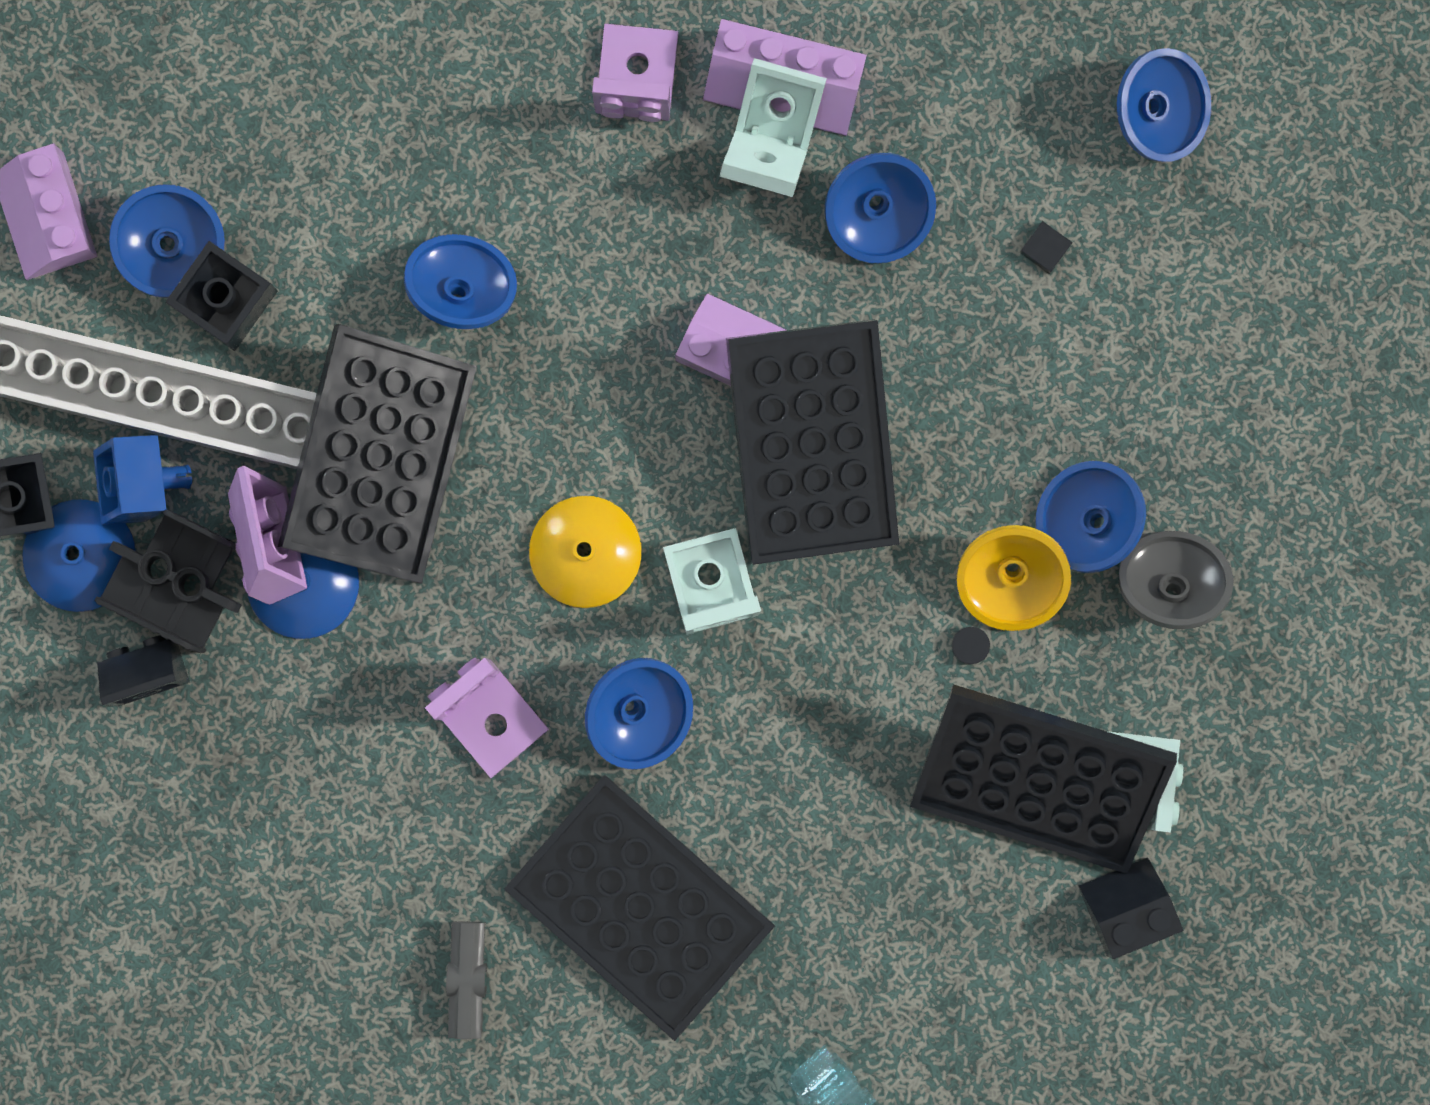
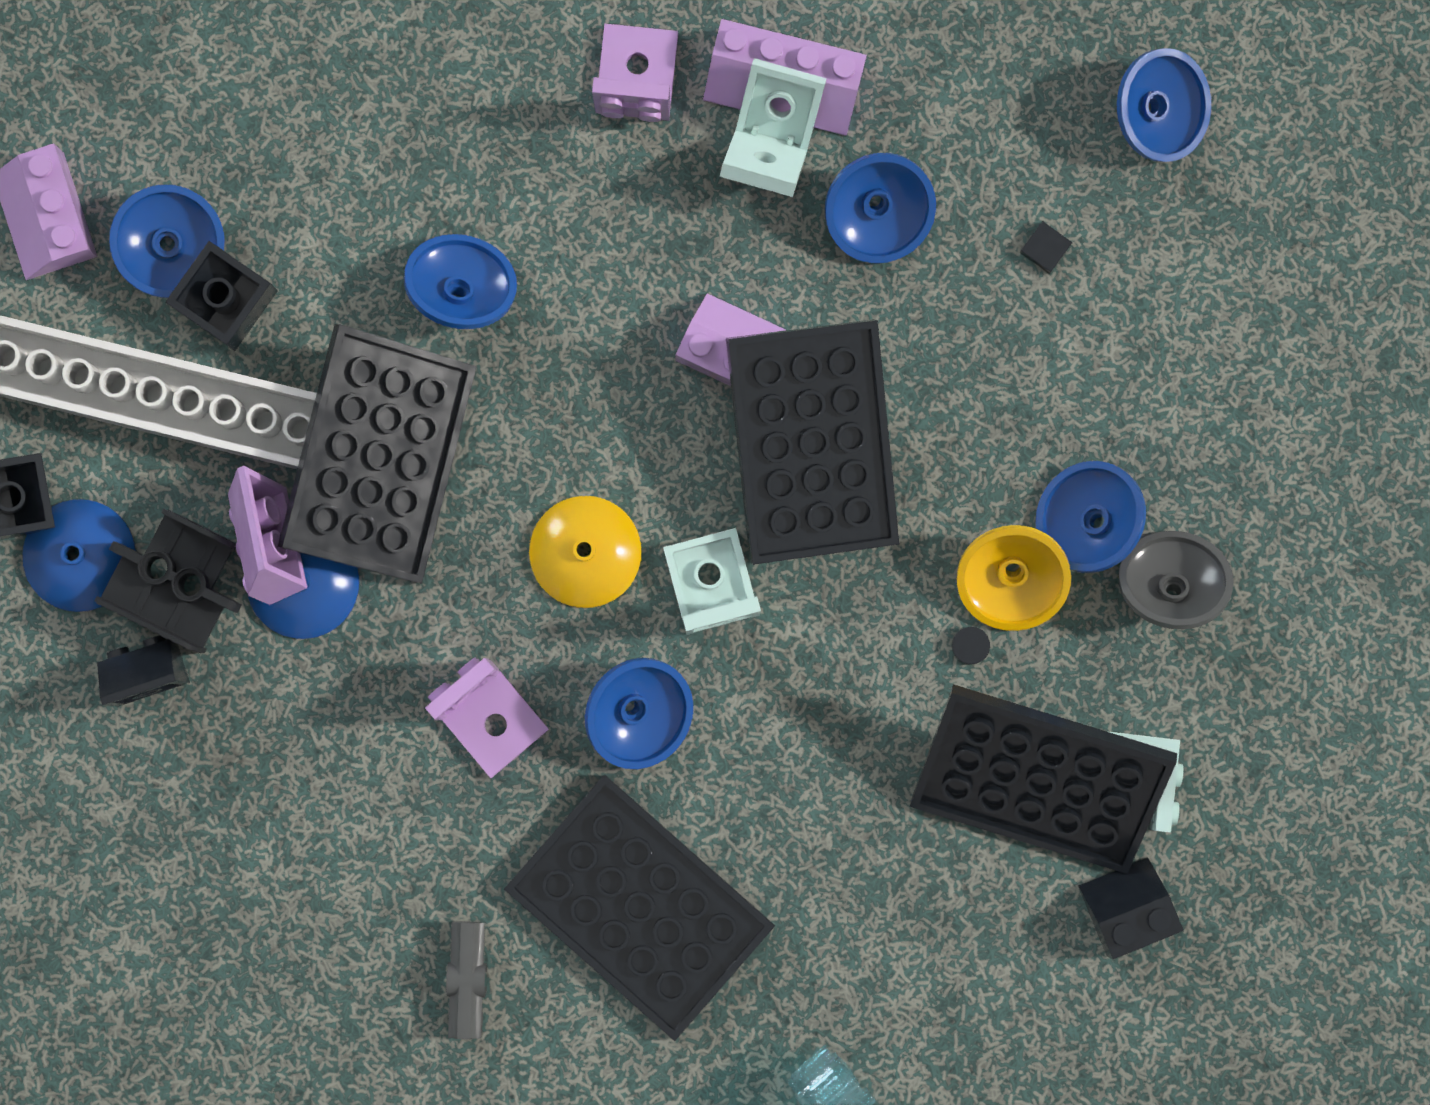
blue brick [93,435,192,525] -> none

